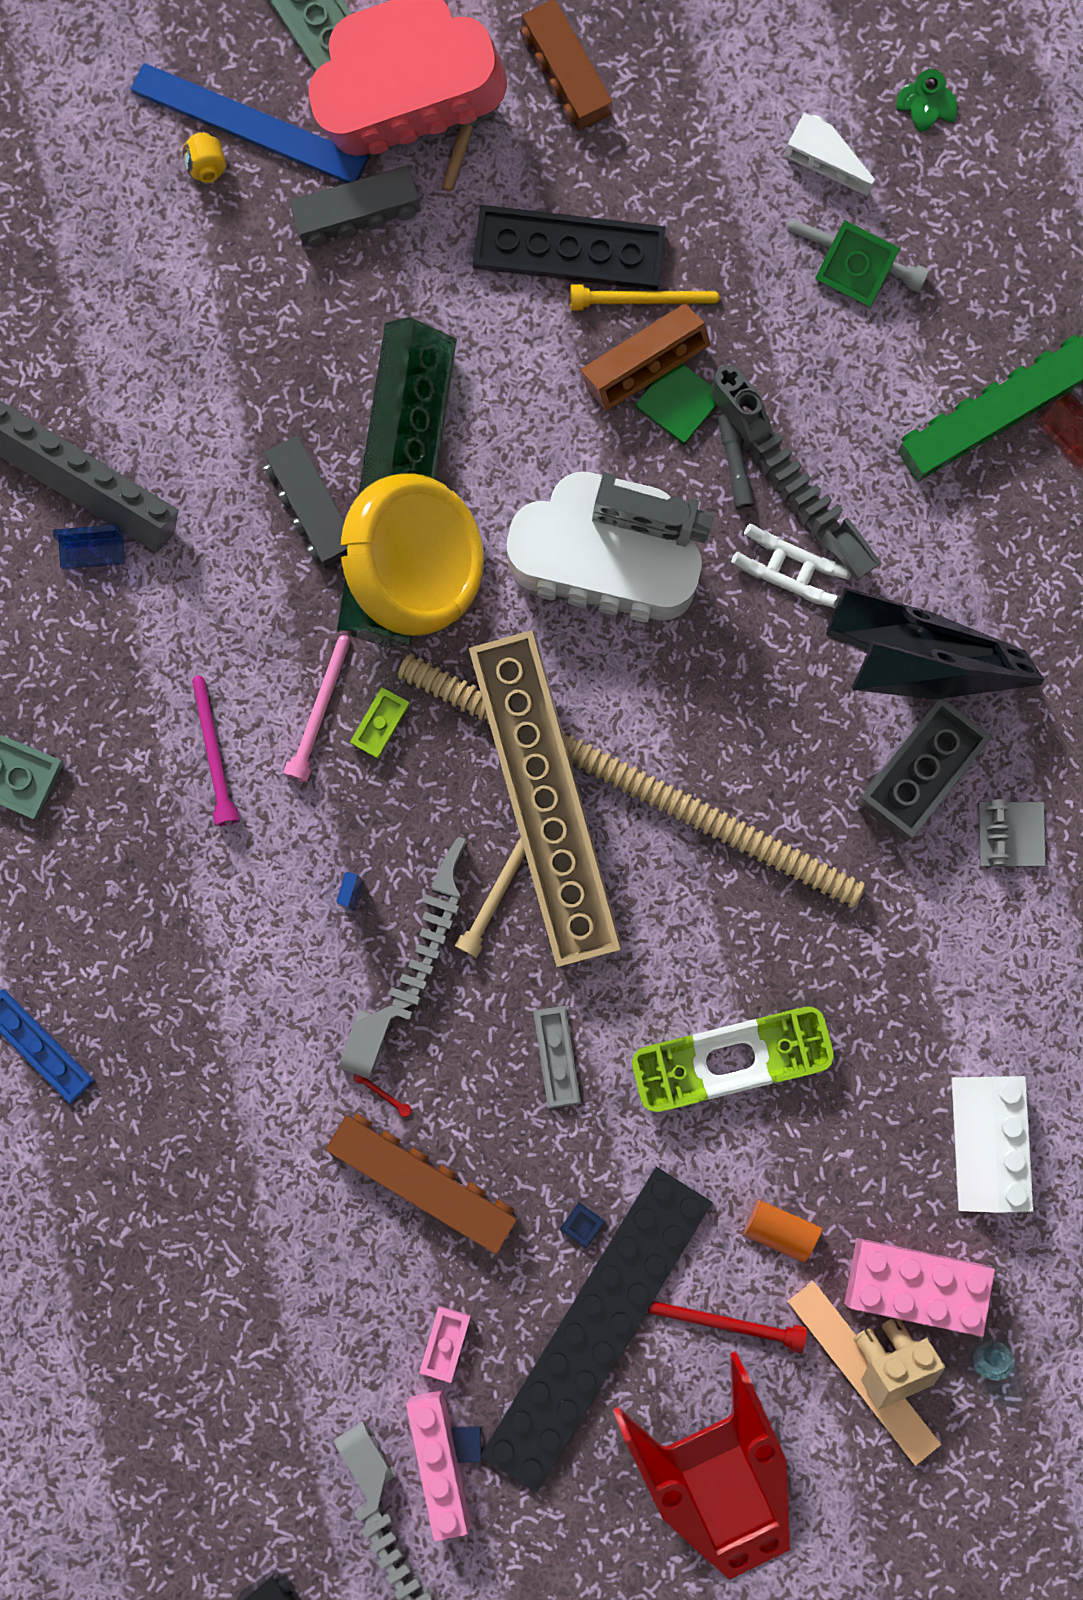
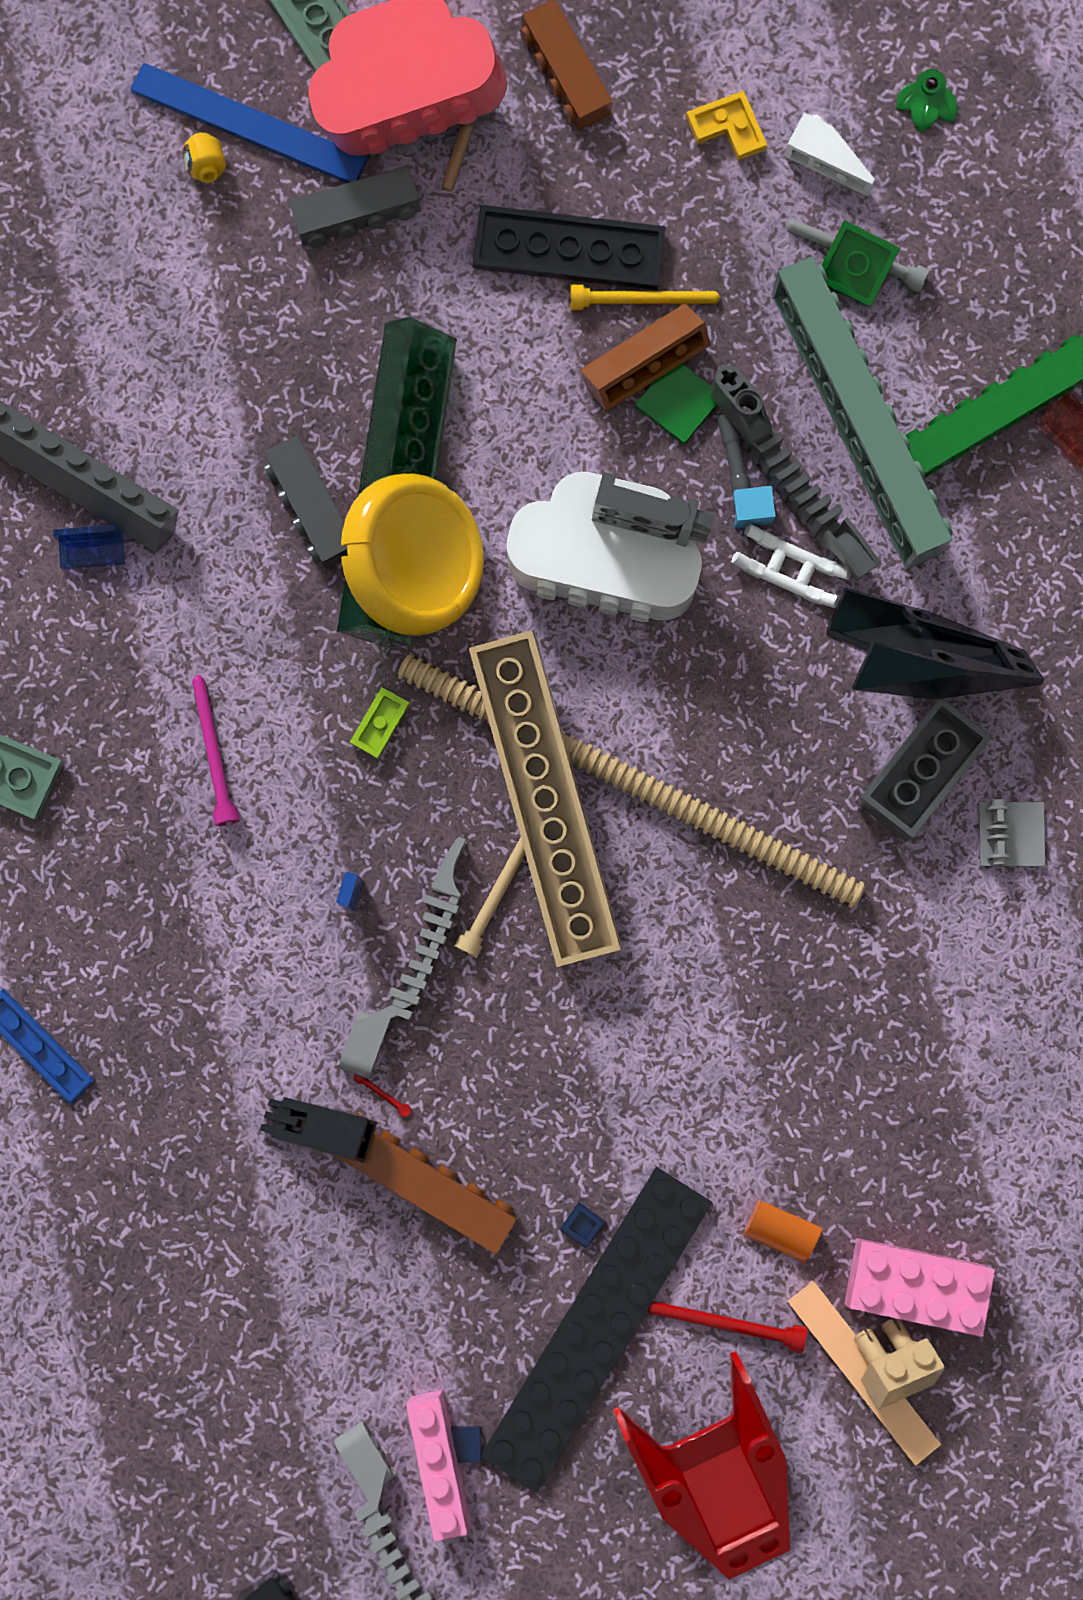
bright pink piece [283,635,350,783] -> none
bright pink plate [419,1306,471,1383] -> none
light grey tile [533,1006,581,1109] -> none
lime piece [632,1007,834,1112] -> none
white slope [952,1076,1033,1213] -> none
clear light blue hat [972,1340,1014,1380] -> none
none -> black hinge [260,1097,377,1163]
none -> yellow plate [686,90,767,161]
none -> medium azure panel [733,486,776,528]
none -> sand green brick [771,256,953,570]

